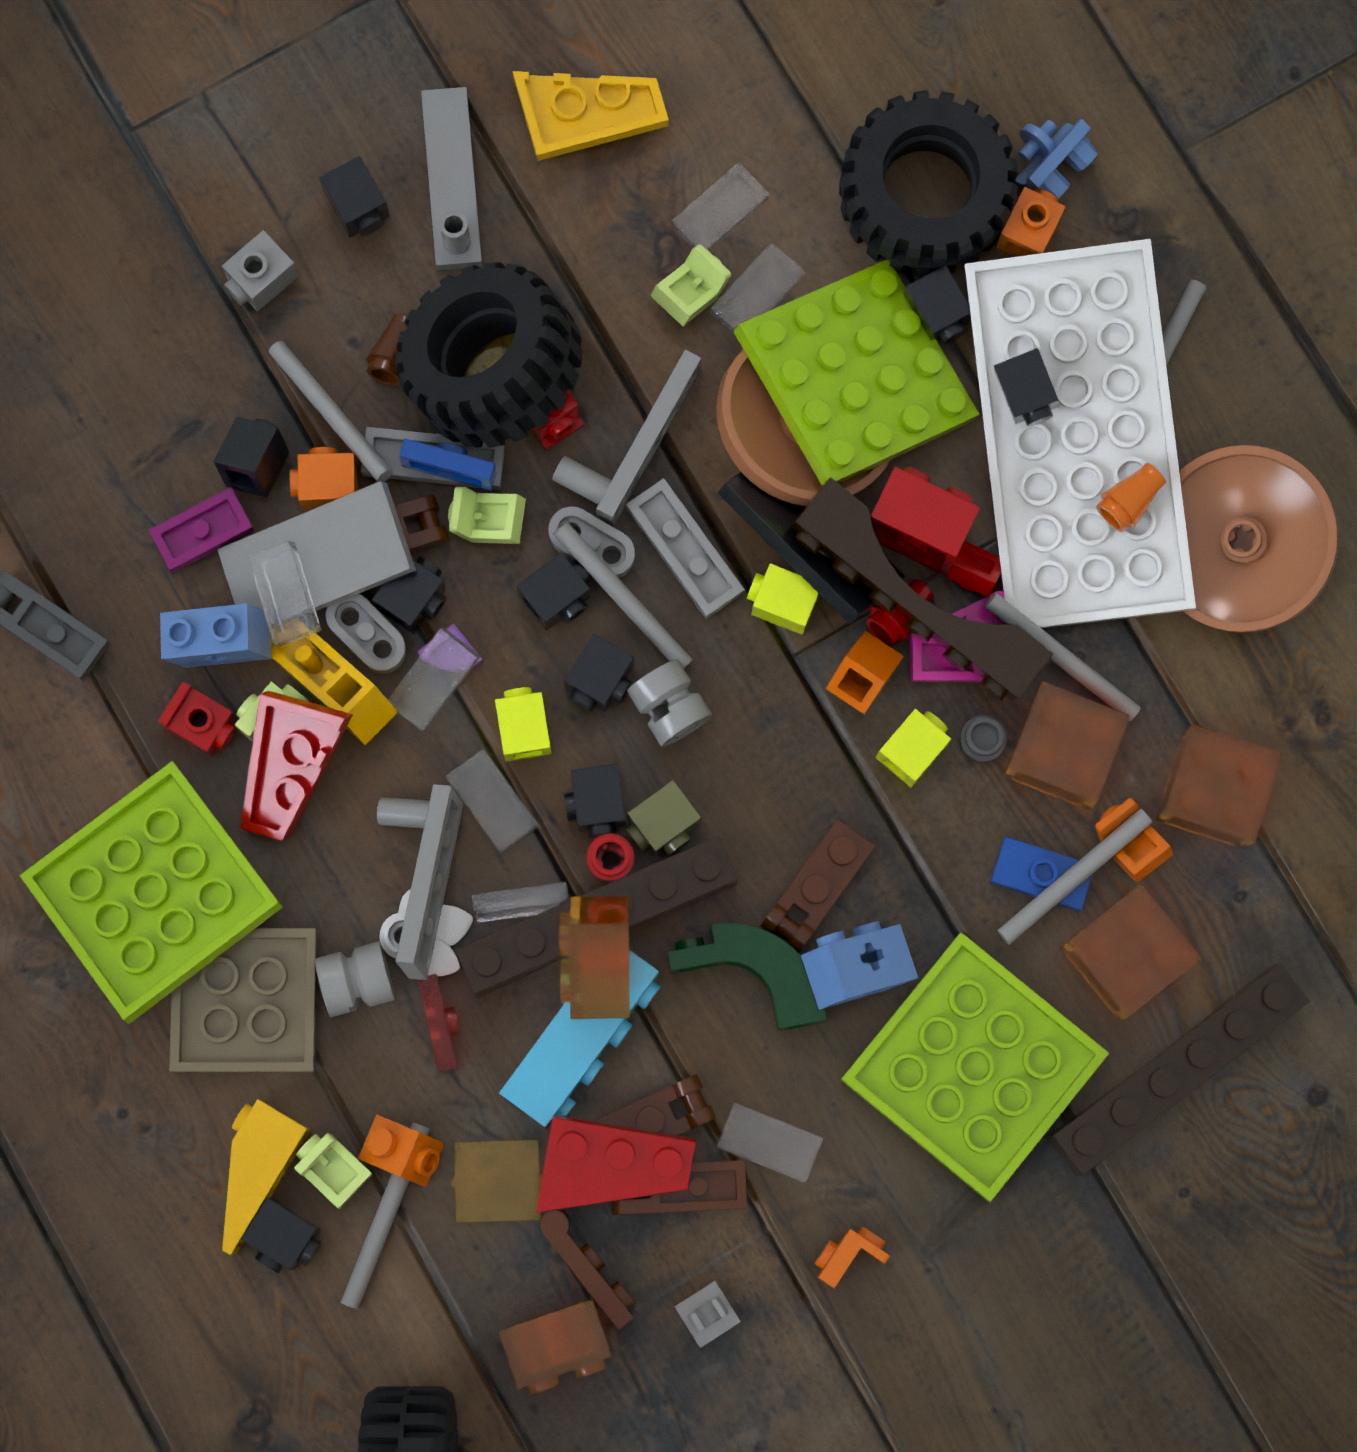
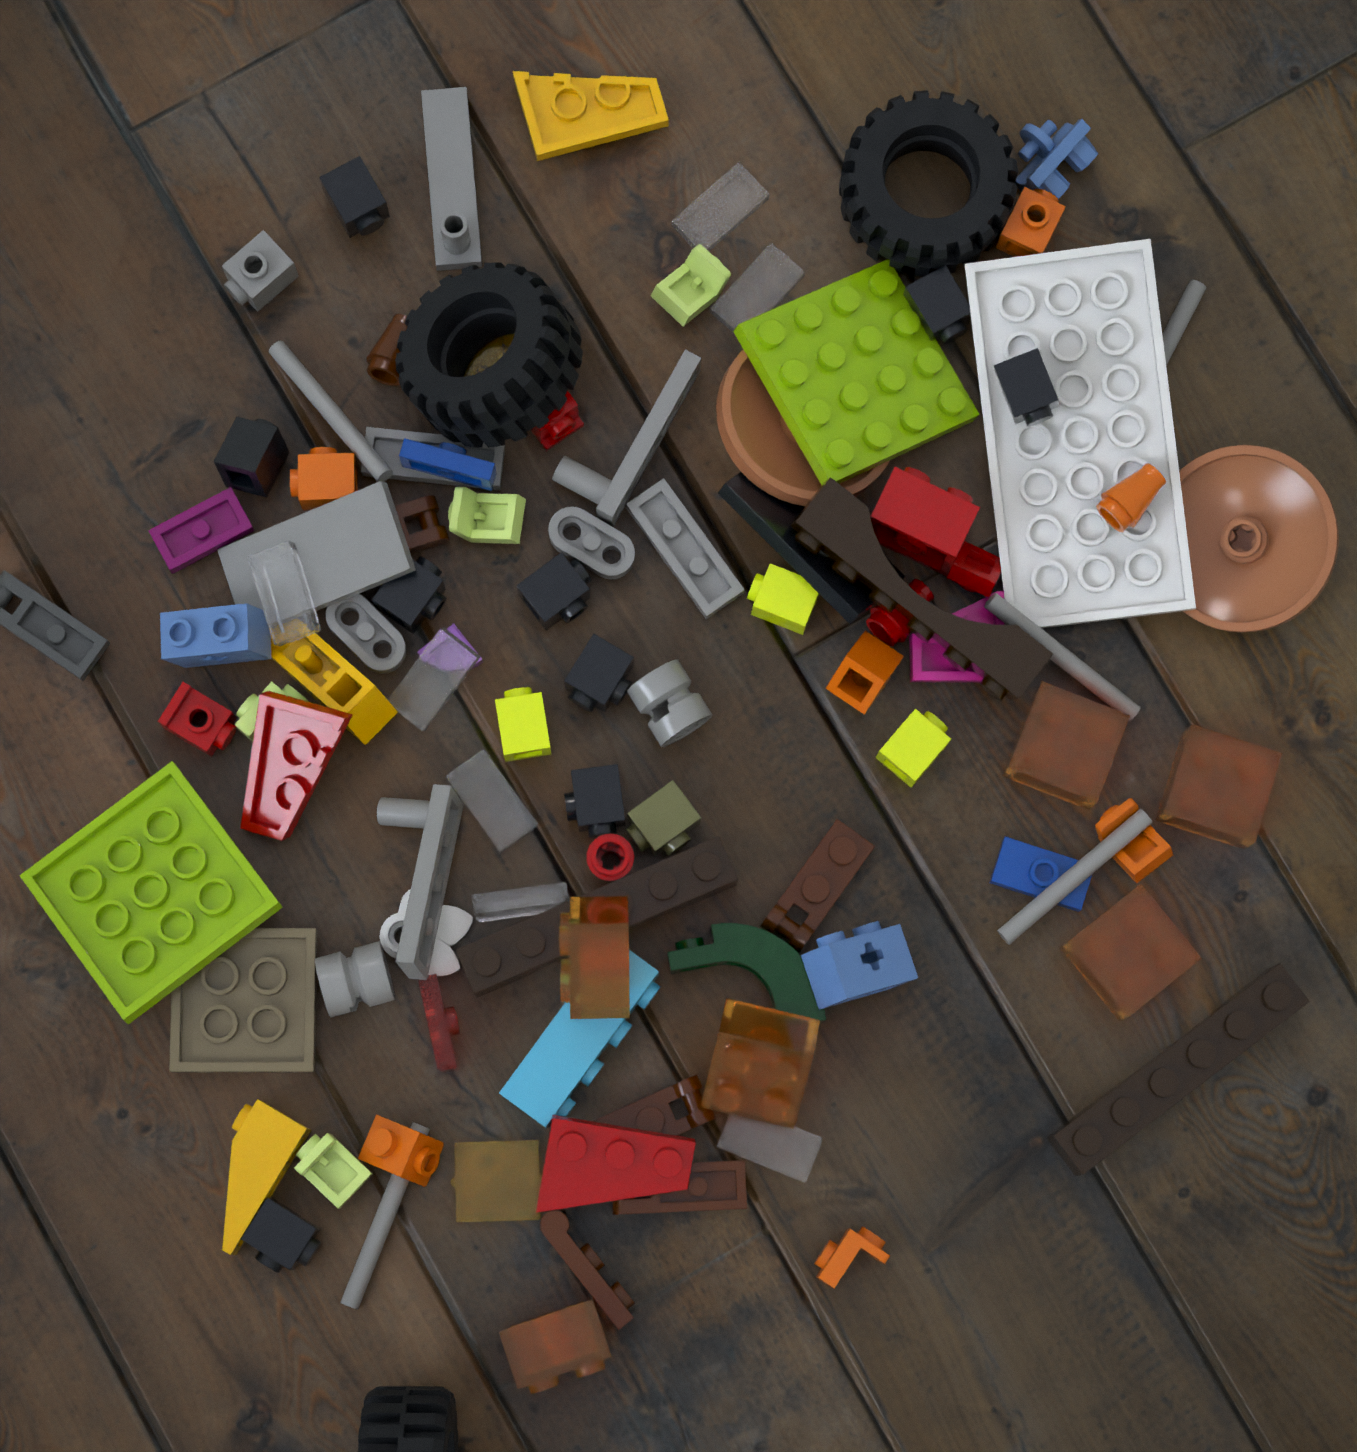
light grey bar [553,521,693,668] -> none
light grey tile [674,1280,741,1348] -> none
lime plate [840,932,1109,1202] -> none
dark grey plate [960,715,1007,762] -> none
none -> clear orange brick [701,998,820,1129]

